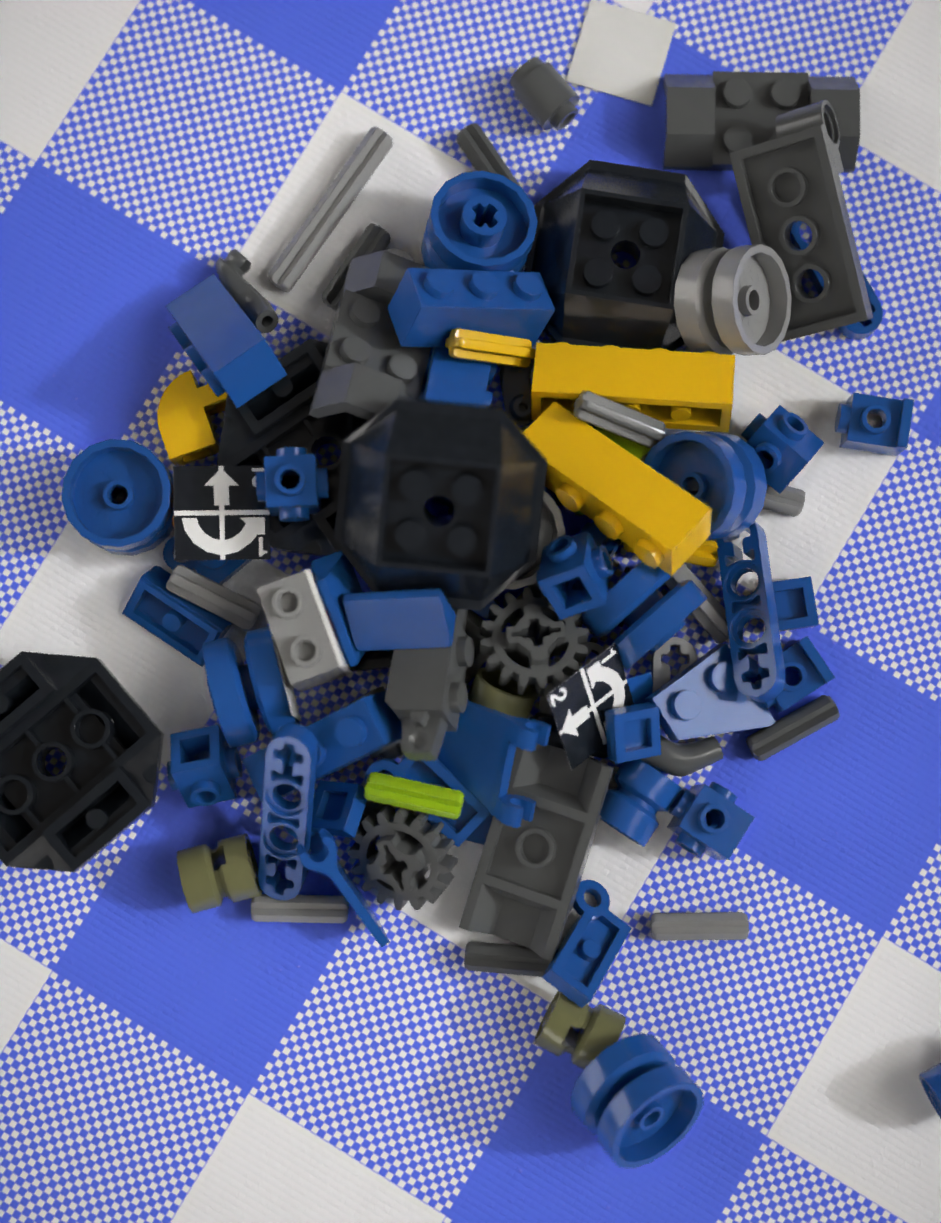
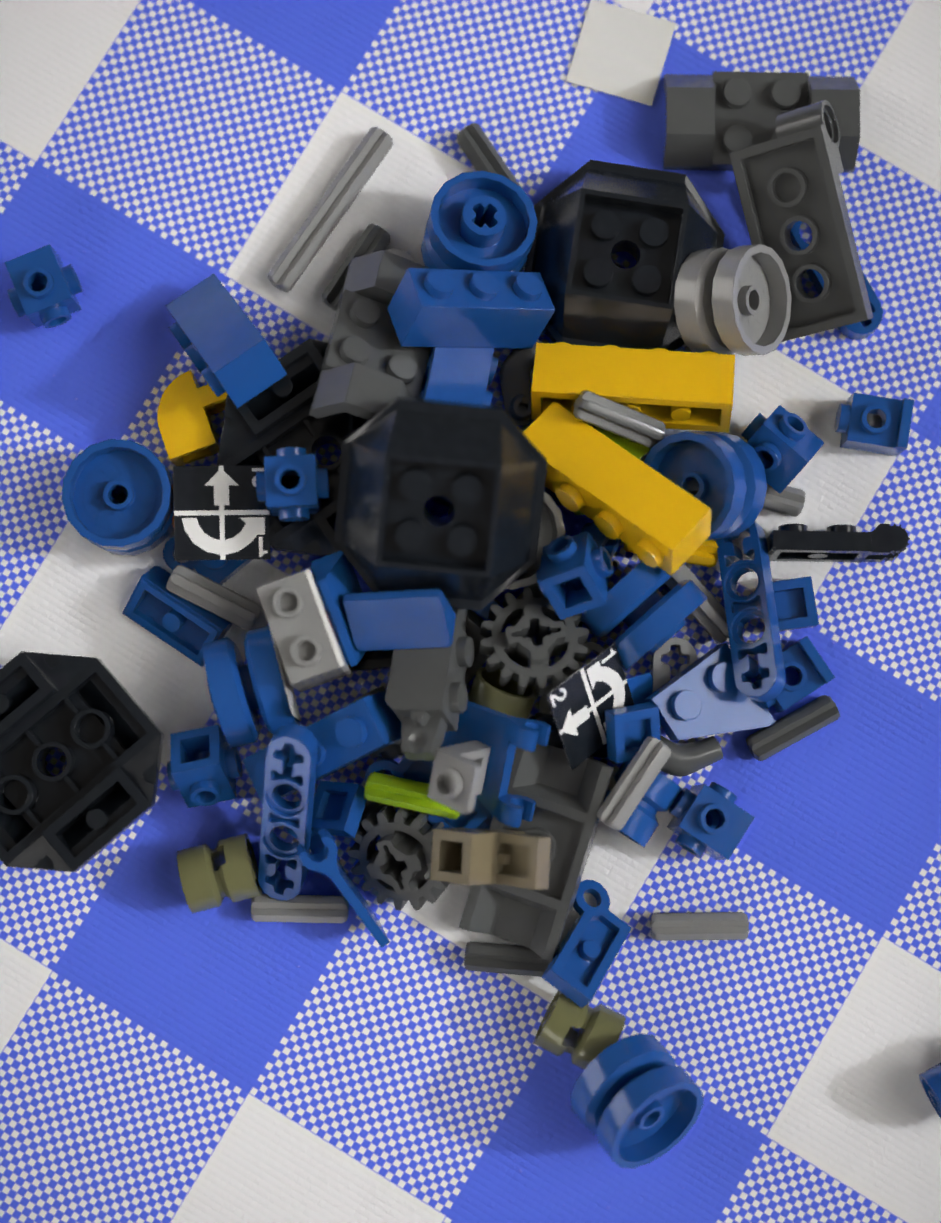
dark grey arm [216,250,278,333] -> none
yellow axle [445,328,536,368] -> none
dark grey brick [510,57,580,130] -> none
none -> blue brick [5,244,83,328]
none -> light grey bracket [427,740,491,814]
none -> dark tan brick [430,828,551,890]
none -> light grey axle [597,736,671,831]
none -> black hinge [766,524,910,563]

